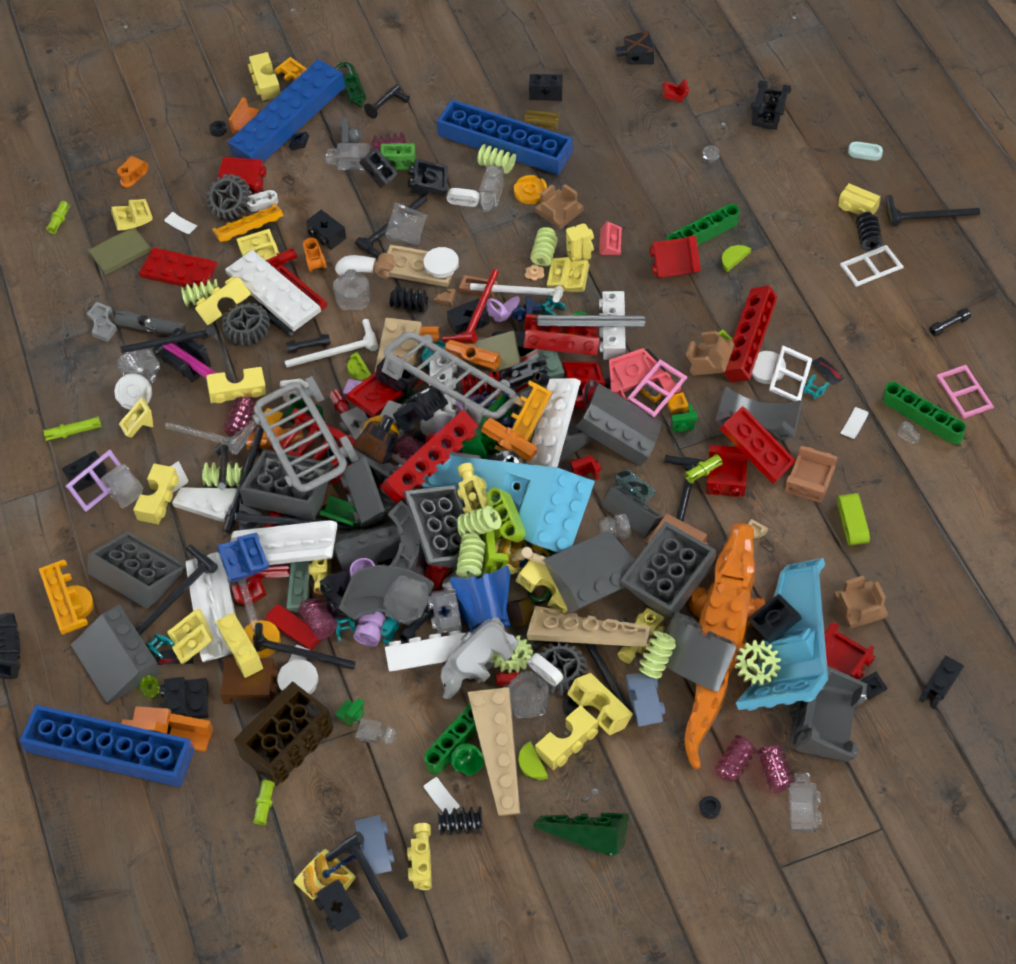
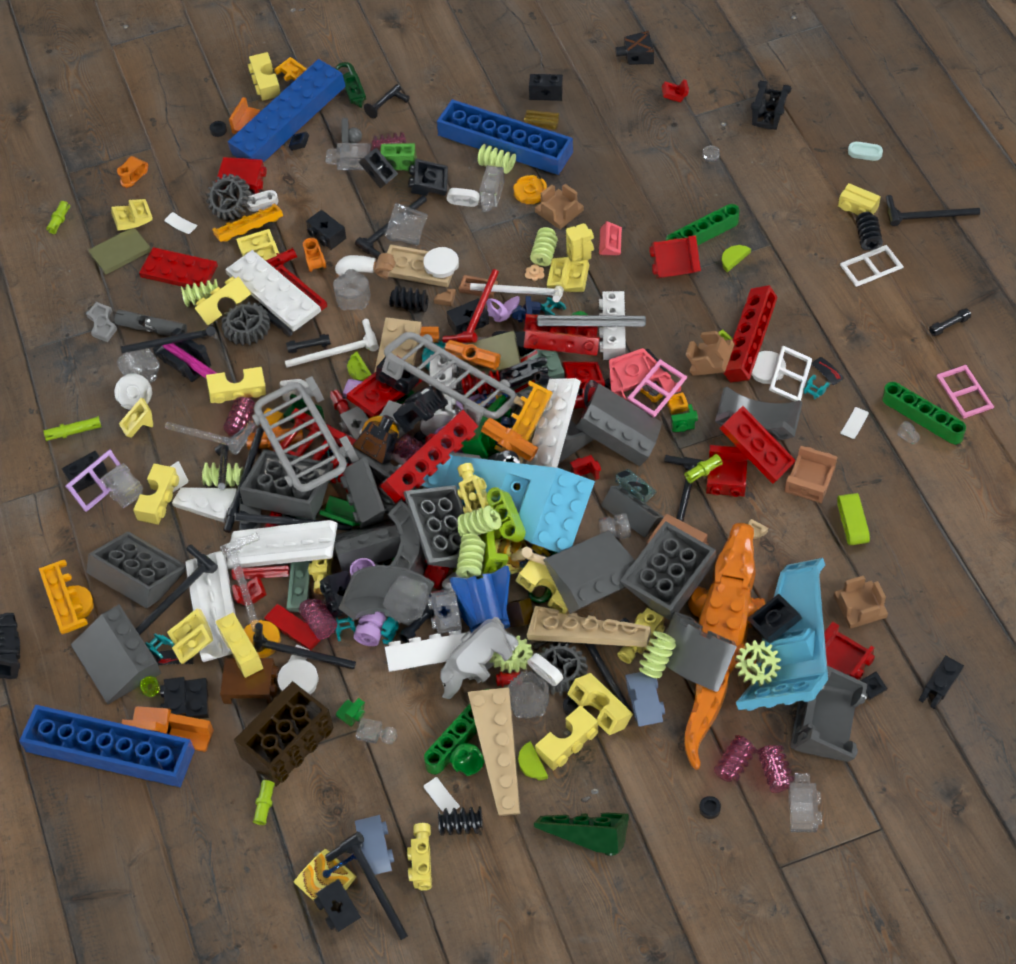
blue slope [217,533,269,583] -> none

